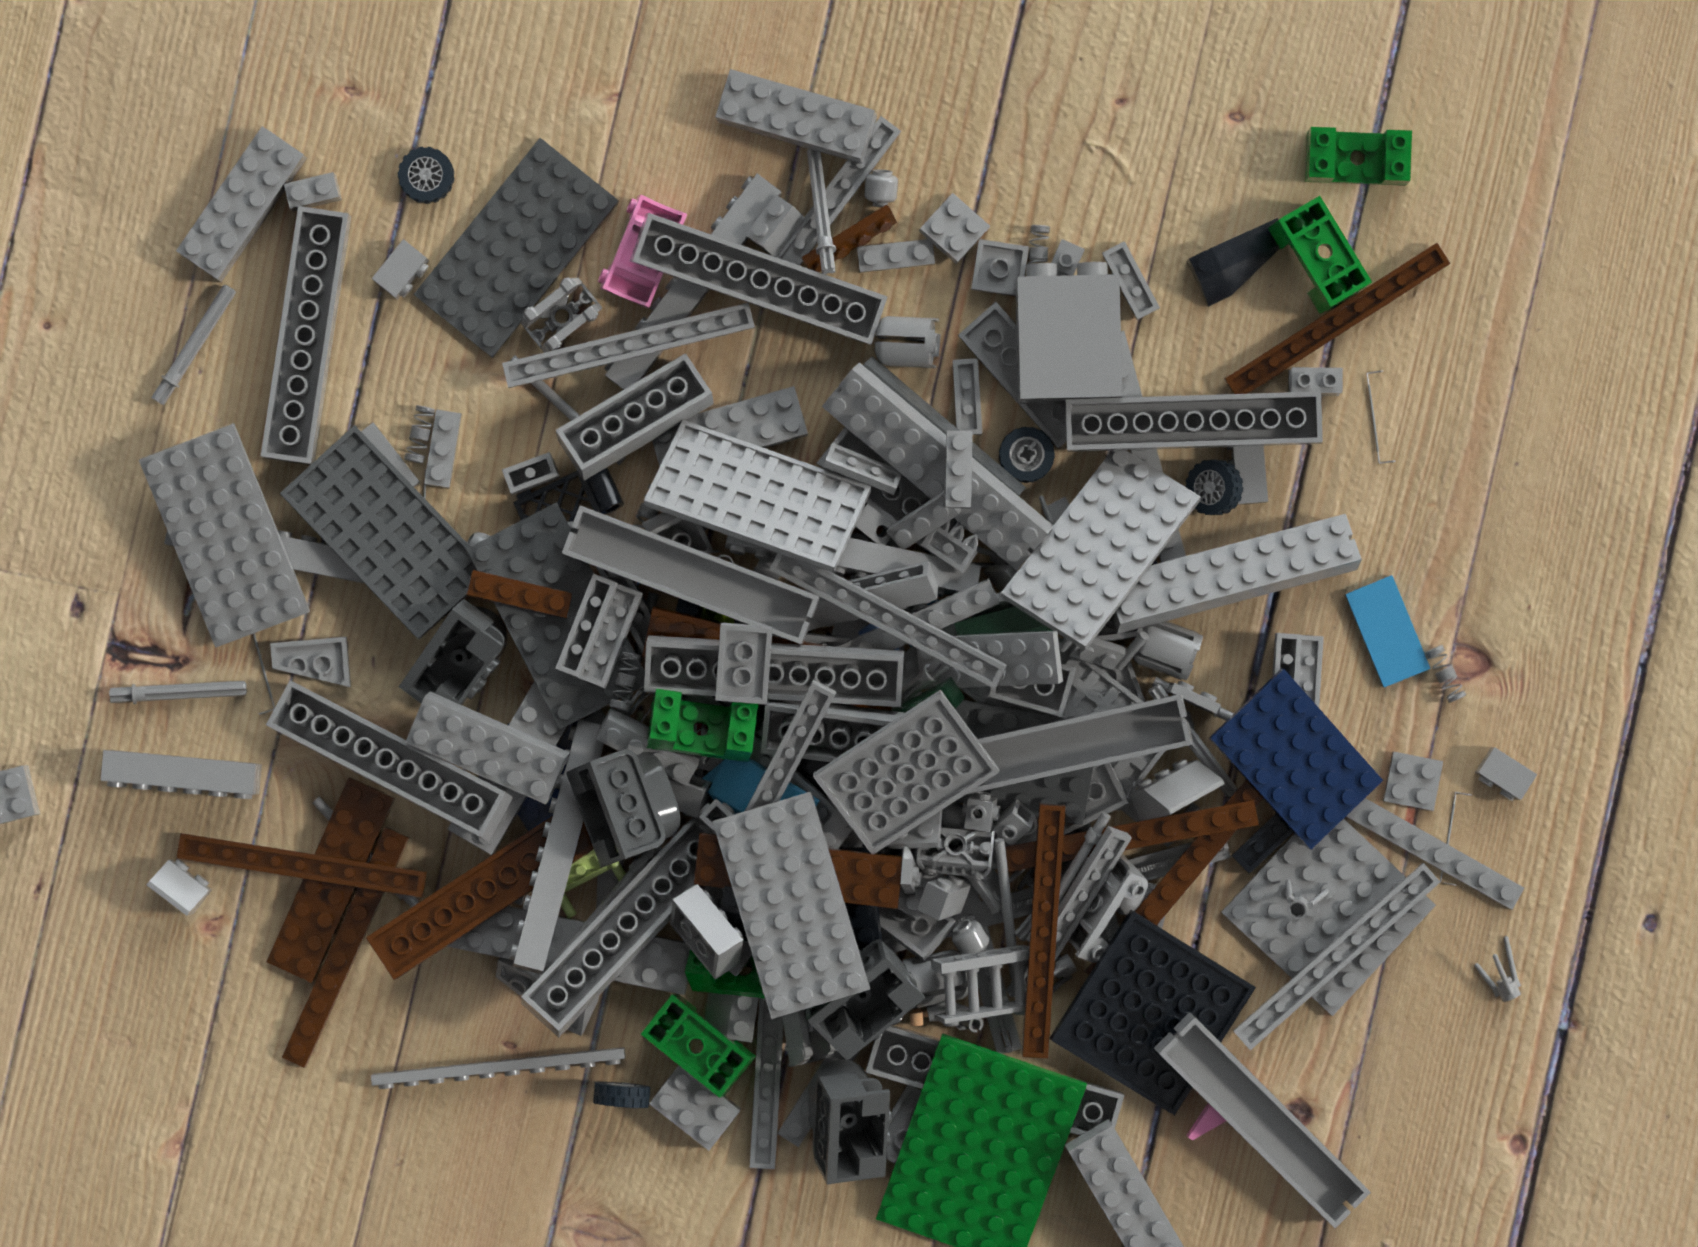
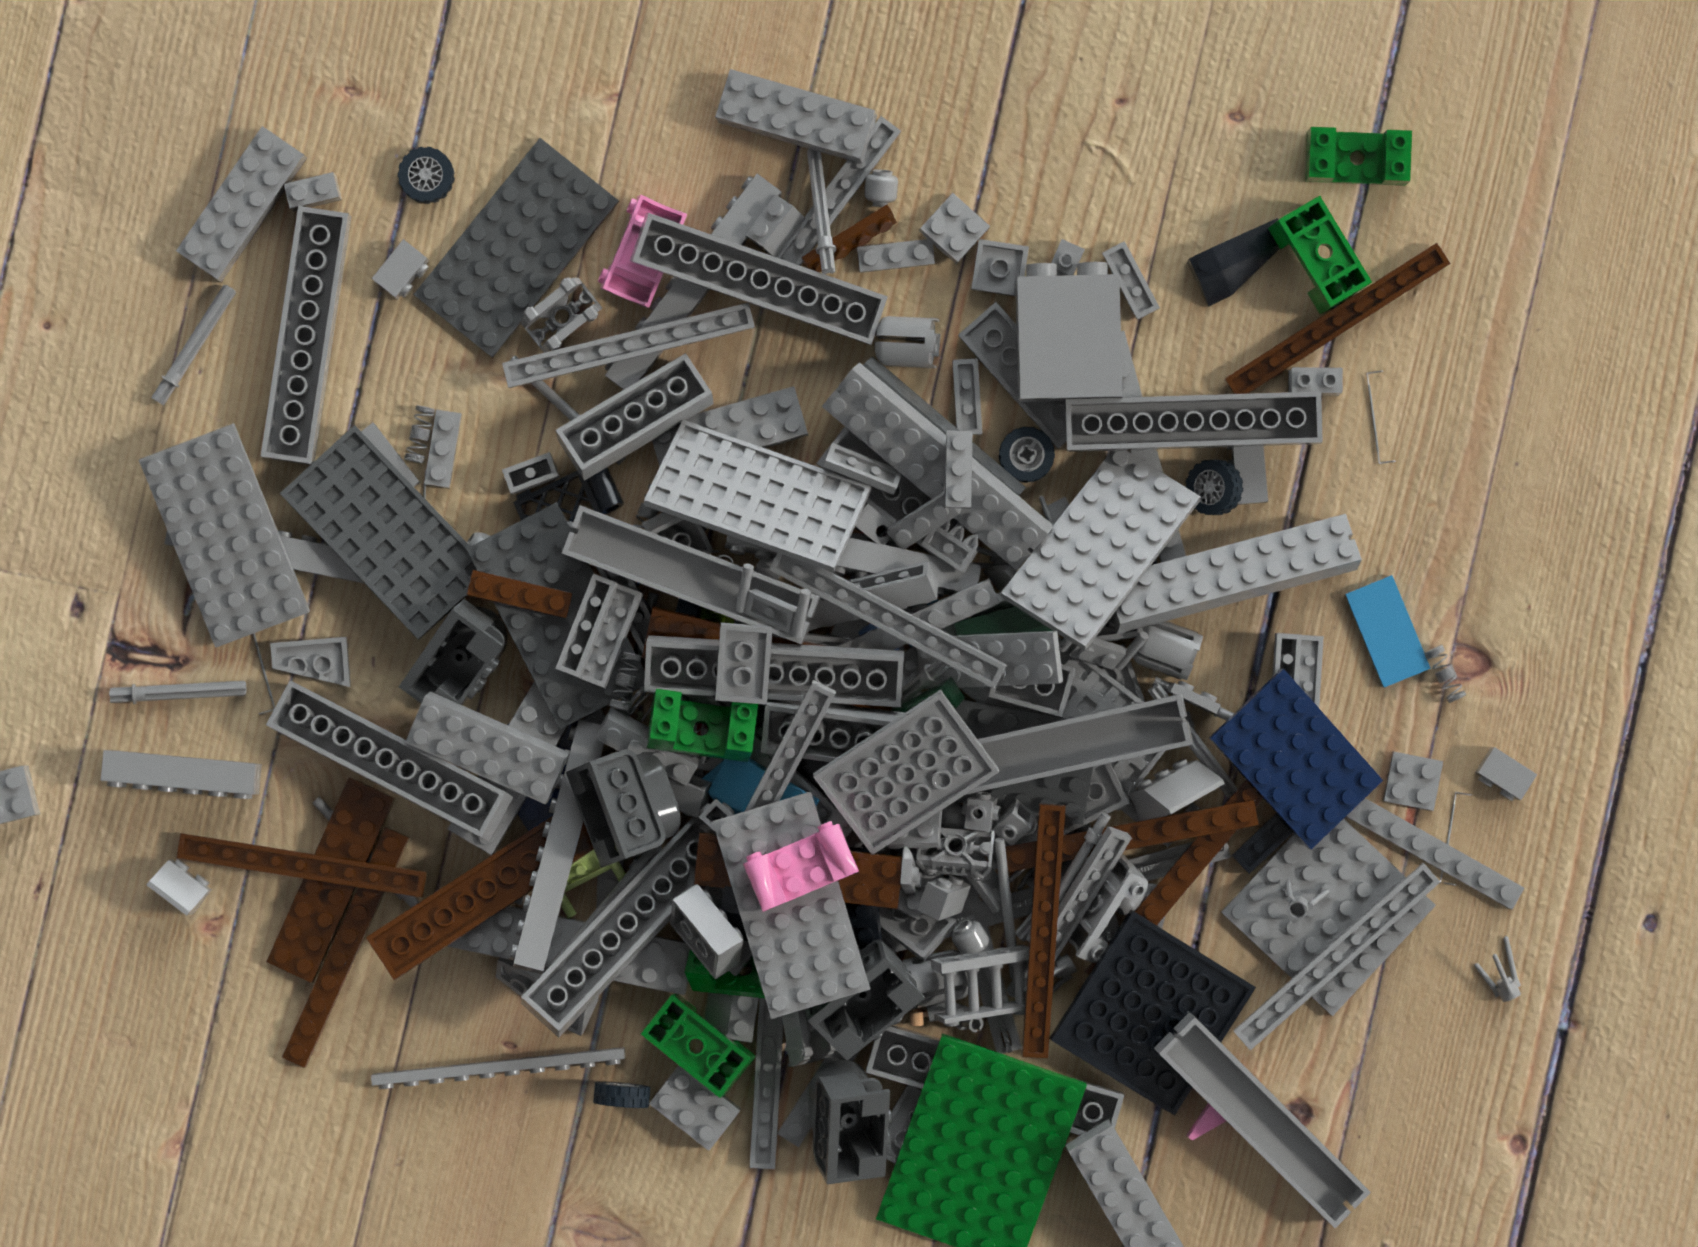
light grey piece [1028,225,1050,264] -> none
none -> light grey plate [735,564,811,638]
none -> bright pink piece [743,821,859,912]

